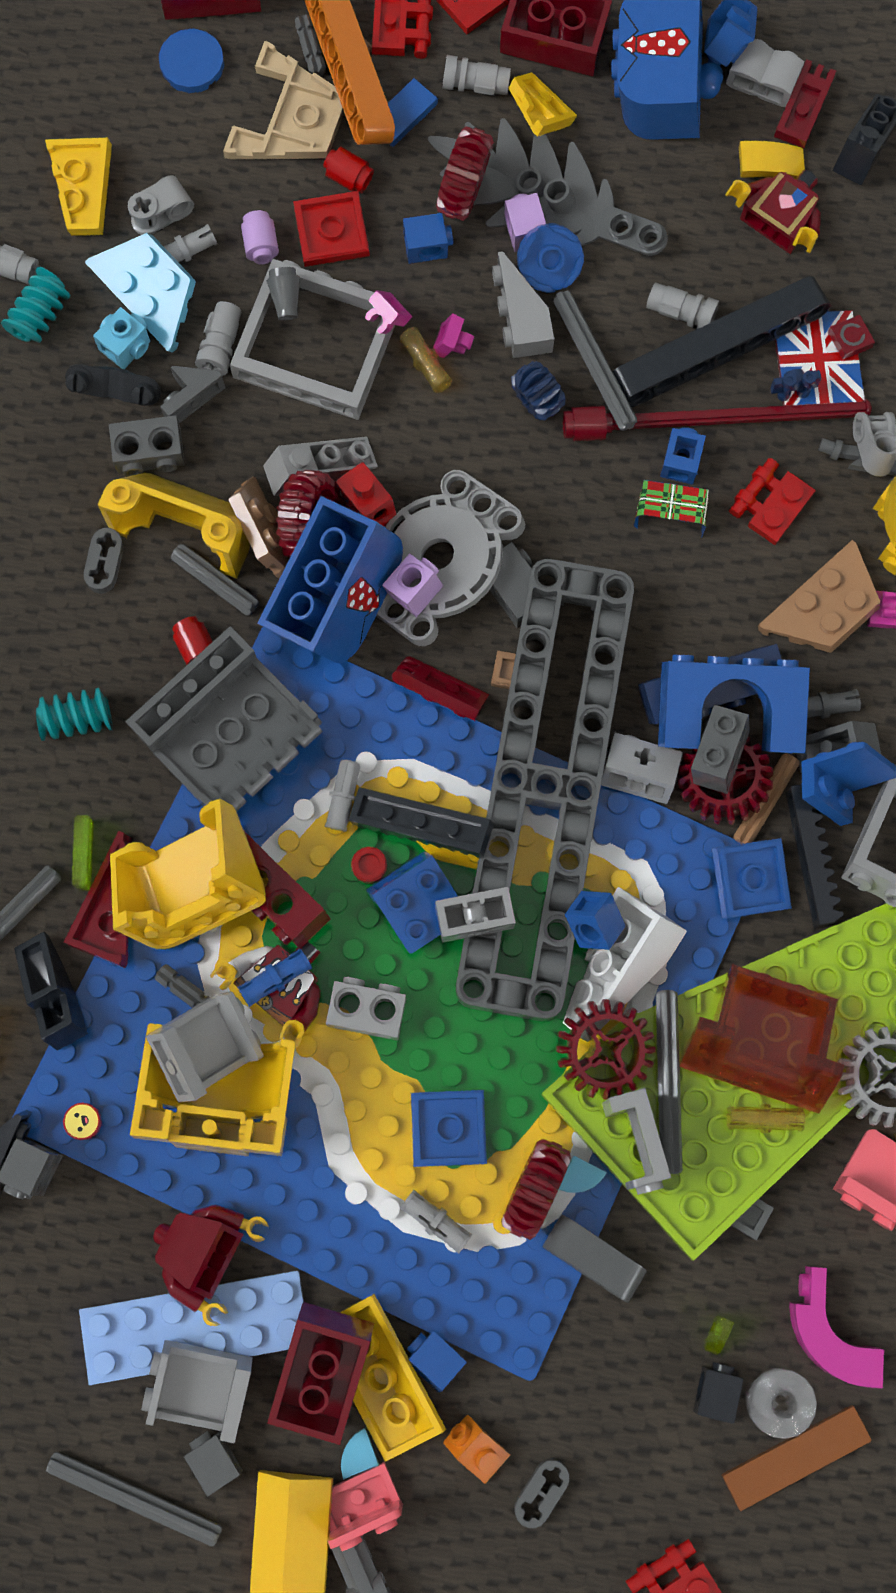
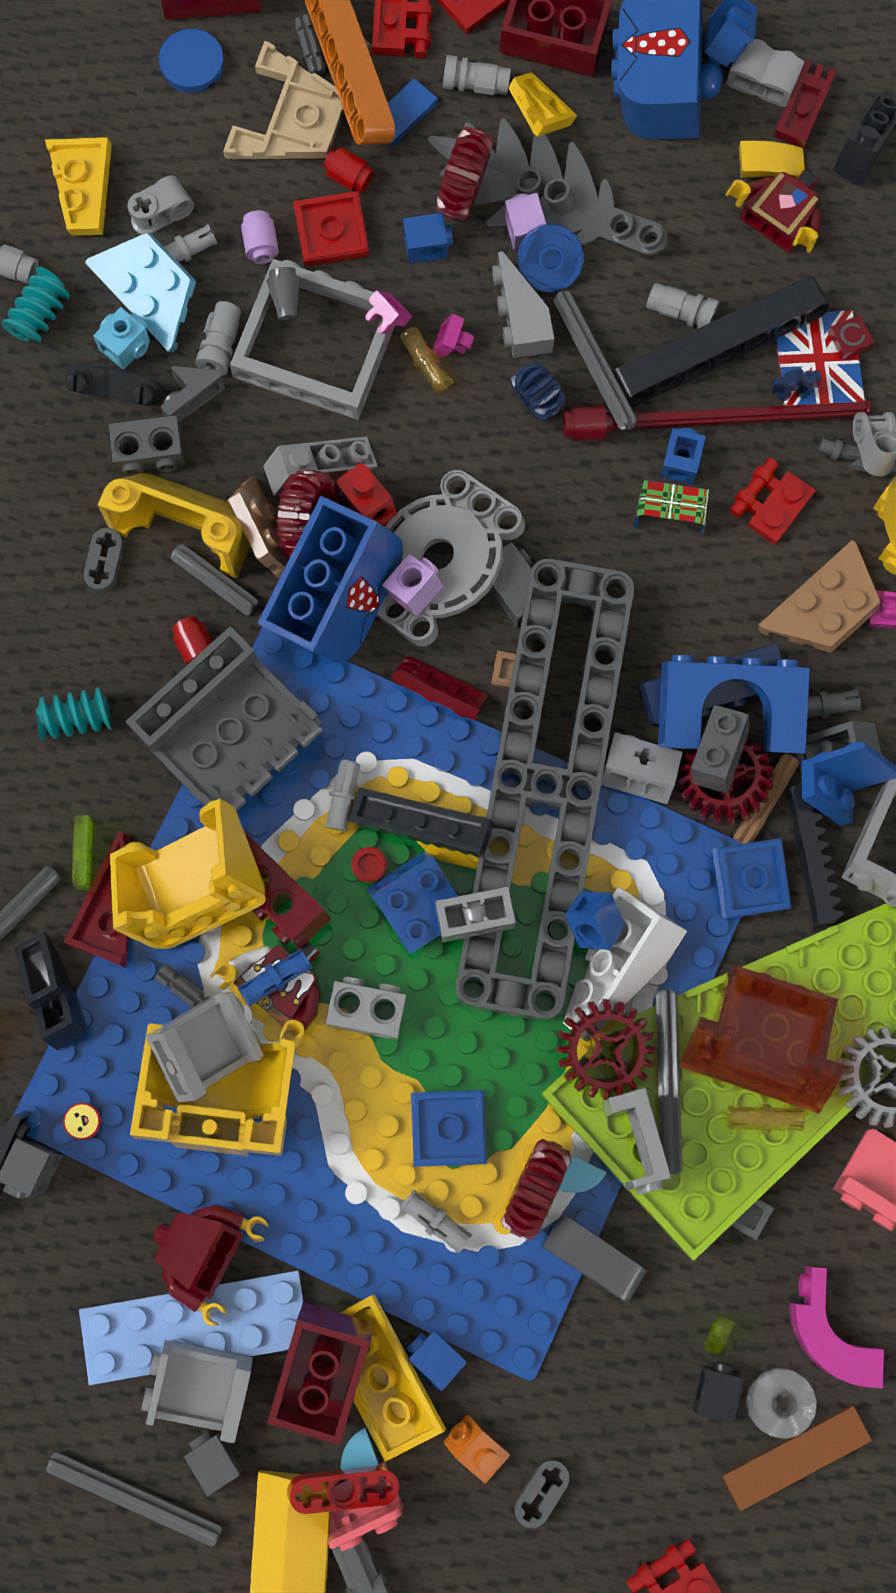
none -> red beam [287,1466,399,1514]

